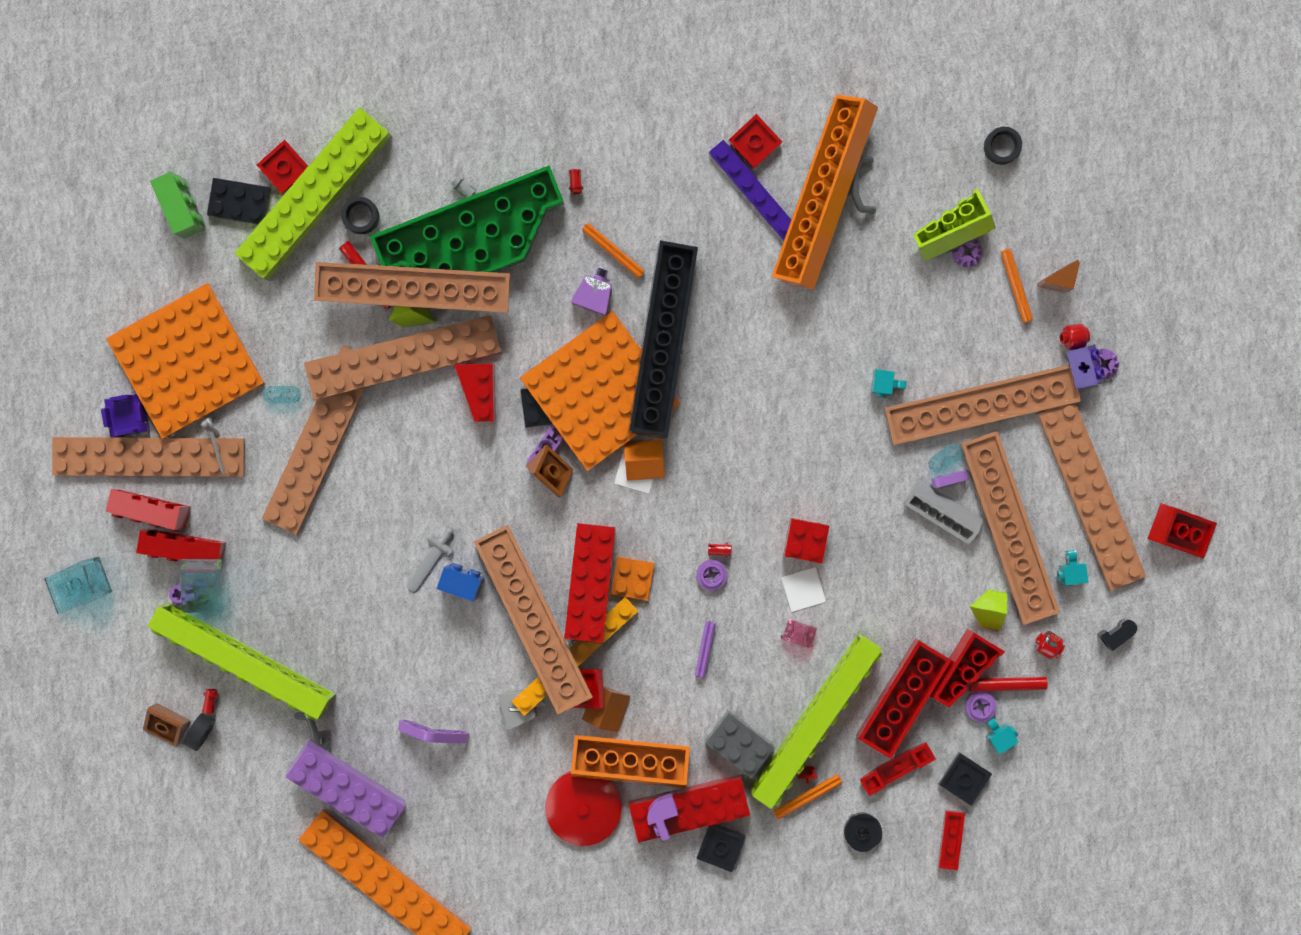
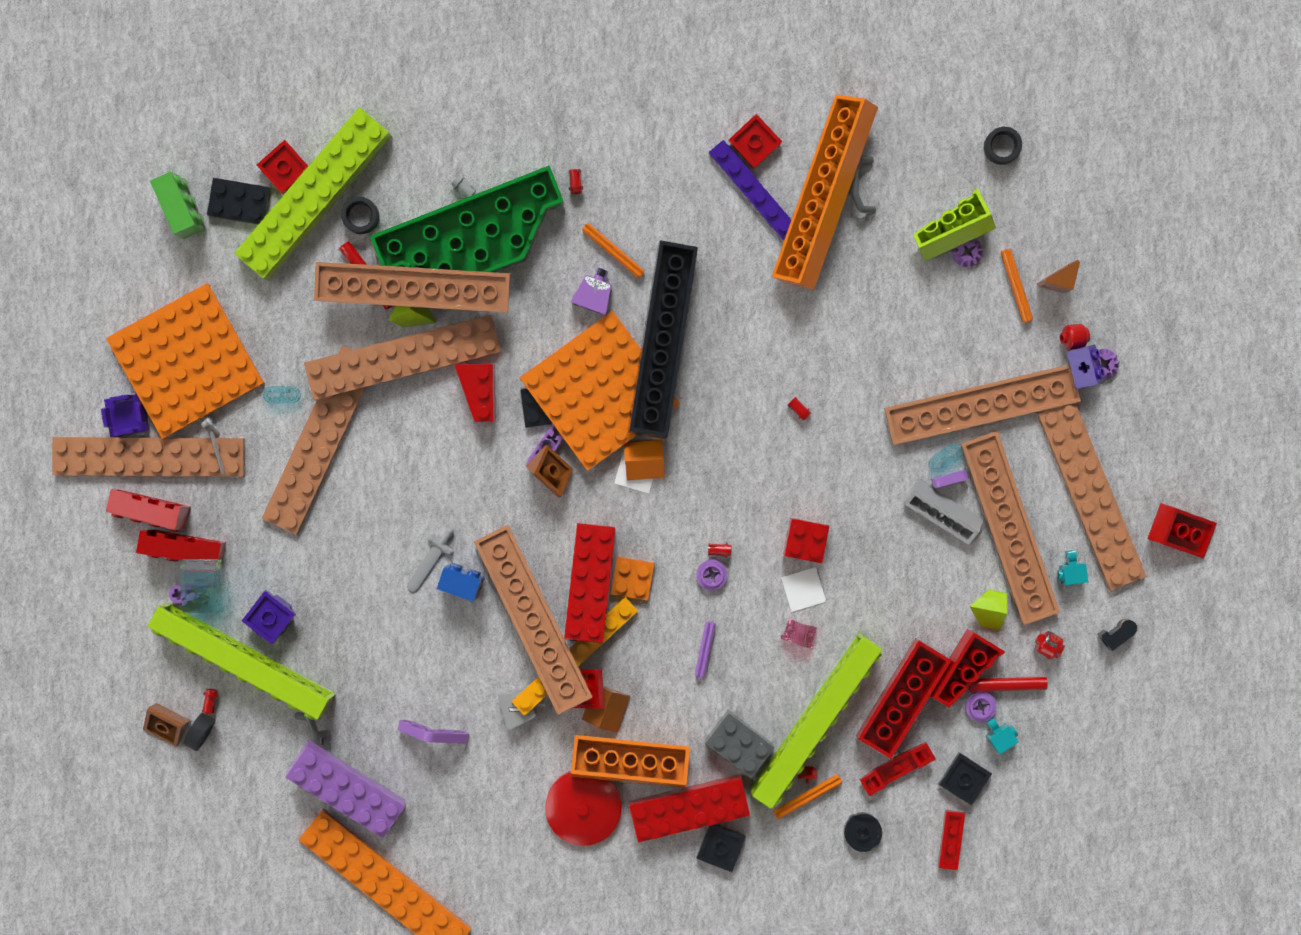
clear light blue slope [44,557,112,614] -> none
medium lavender brick [647,793,678,841] -> none
teal brick [870,369,907,398] -> none
none -> dark purple panel [242,590,297,644]
none -> red pin [787,397,811,421]

